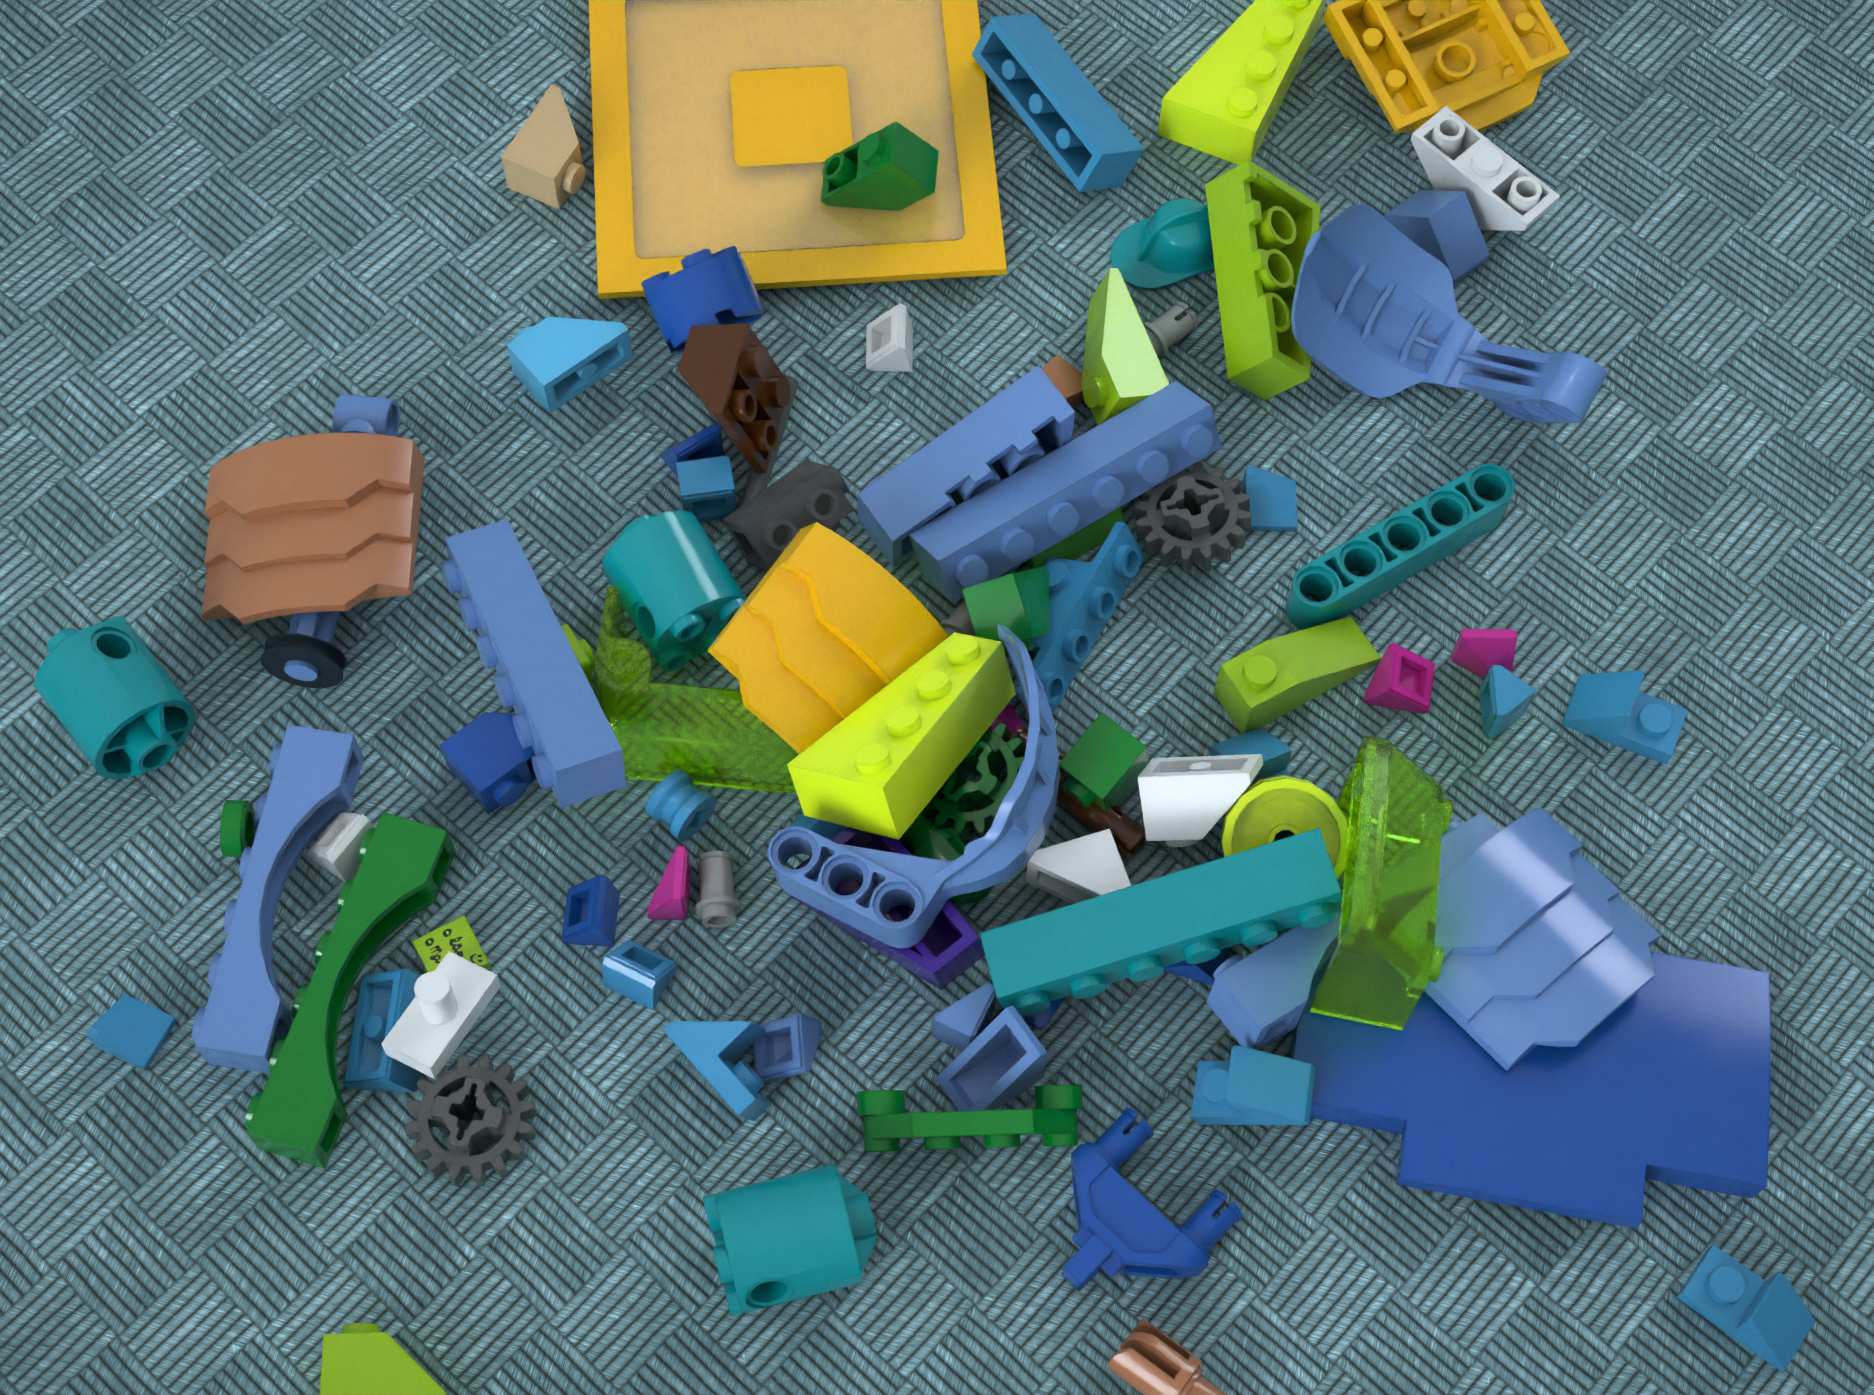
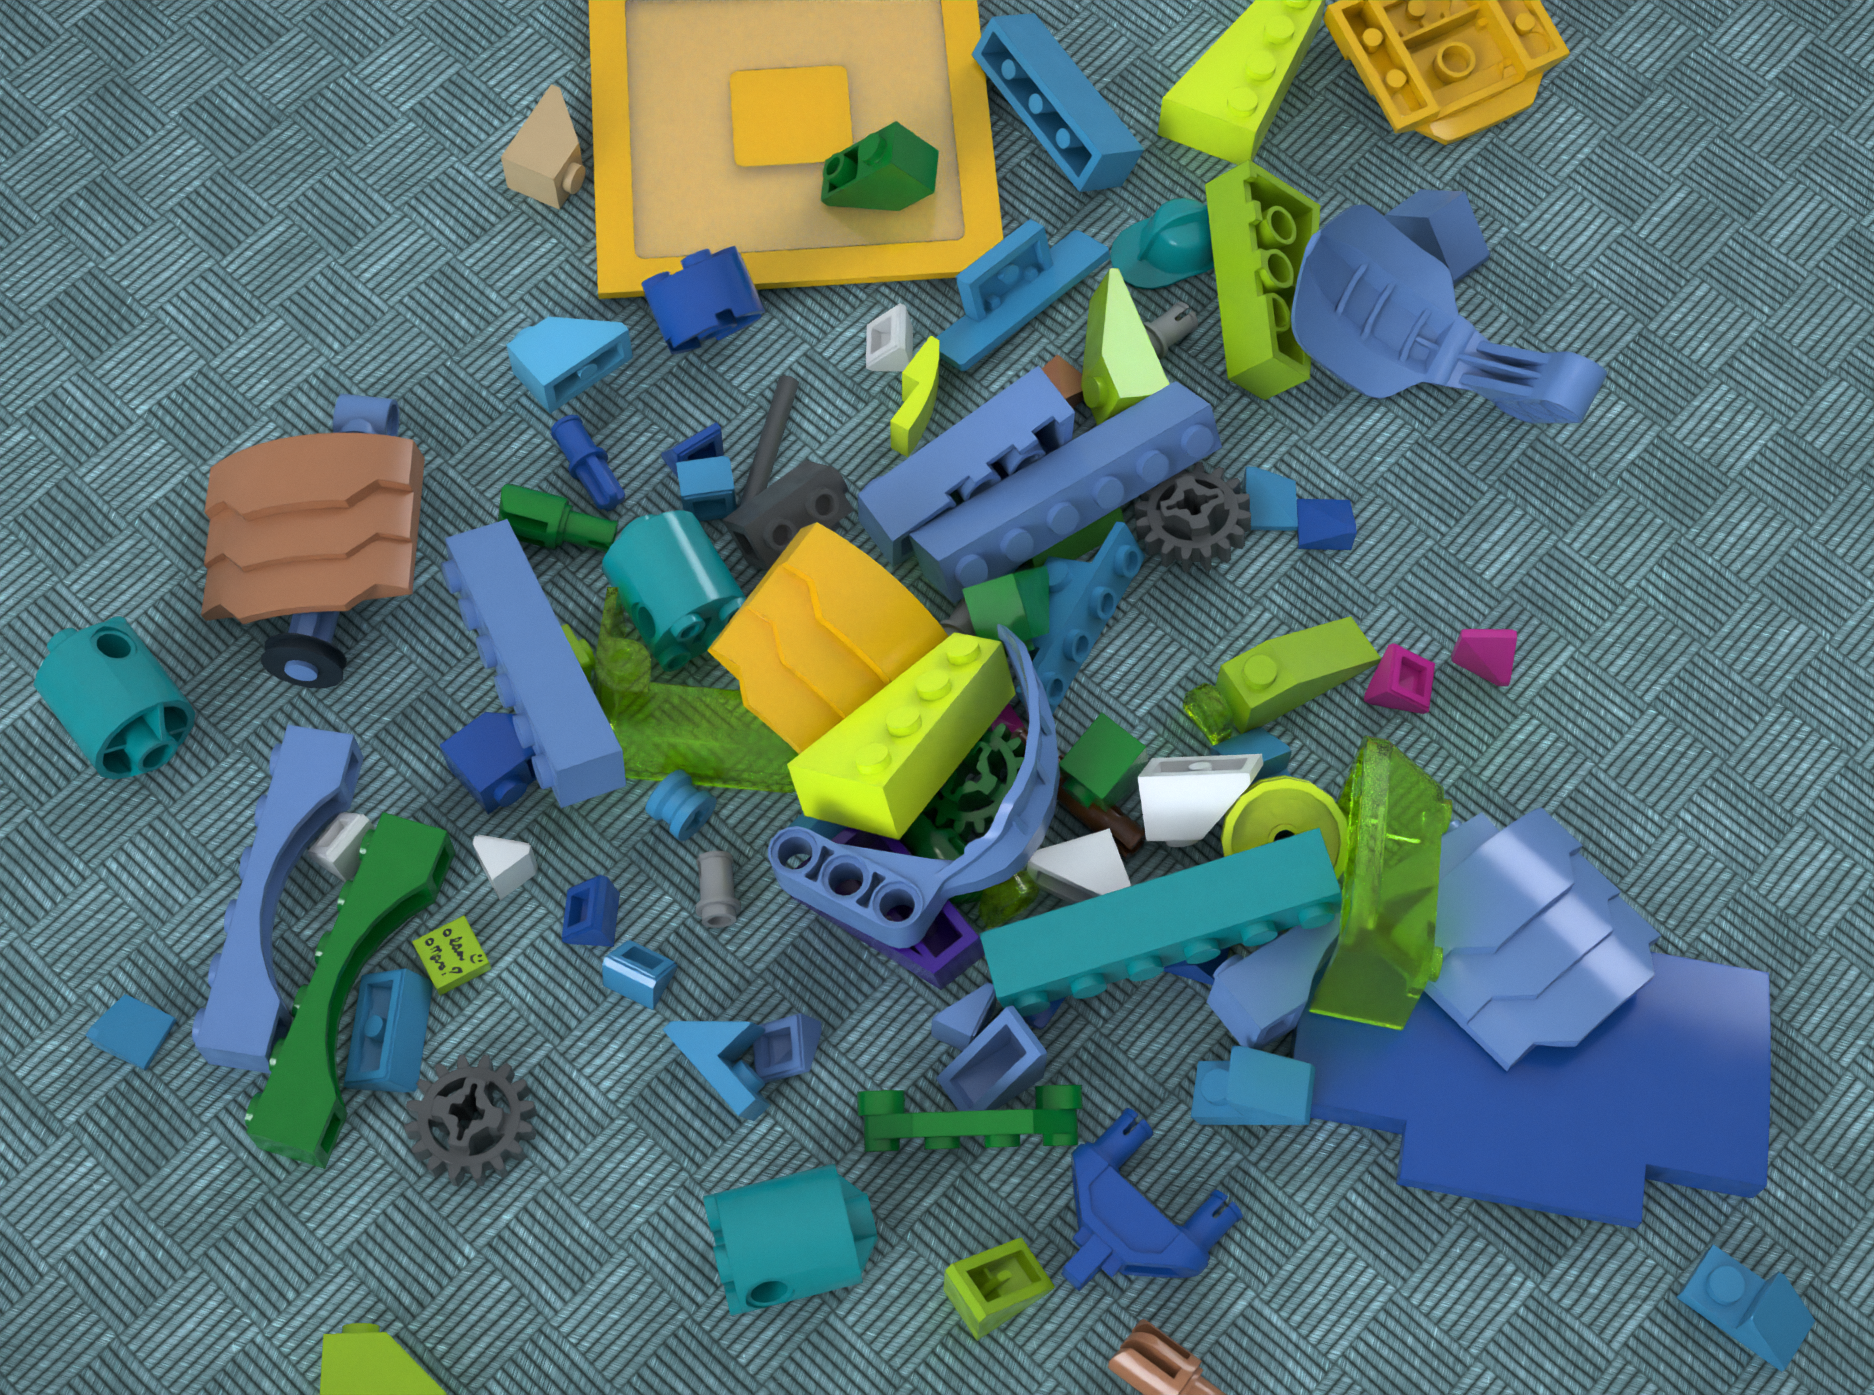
green tile [220,800,255,857] -> none
white tile [381,951,501,1079] -> none
dark pink slope [648,846,692,921] -> none
reddish brown slope [678,324,791,473] -> none
teal beam [1285,464,1515,630] -> none
white slope [1411,106,1560,231] -> none
dark azure slope [1479,665,1536,739] -> none
dark azure slope [1561,670,1688,765] -> none
none -> white slope [473,835,538,901]
none -> green arm [497,484,619,554]
none -> blue axle [550,415,625,512]
none -> neon yellow slope [890,336,940,457]
none -> dark azure bracket [936,218,1110,371]
none -> lime slope [943,1237,1055,1341]
none -> clear neon green tile [978,871,1039,928]
none -> clear neon green tile [1182,682,1234,746]
none -> blue slope [1297,499,1357,550]

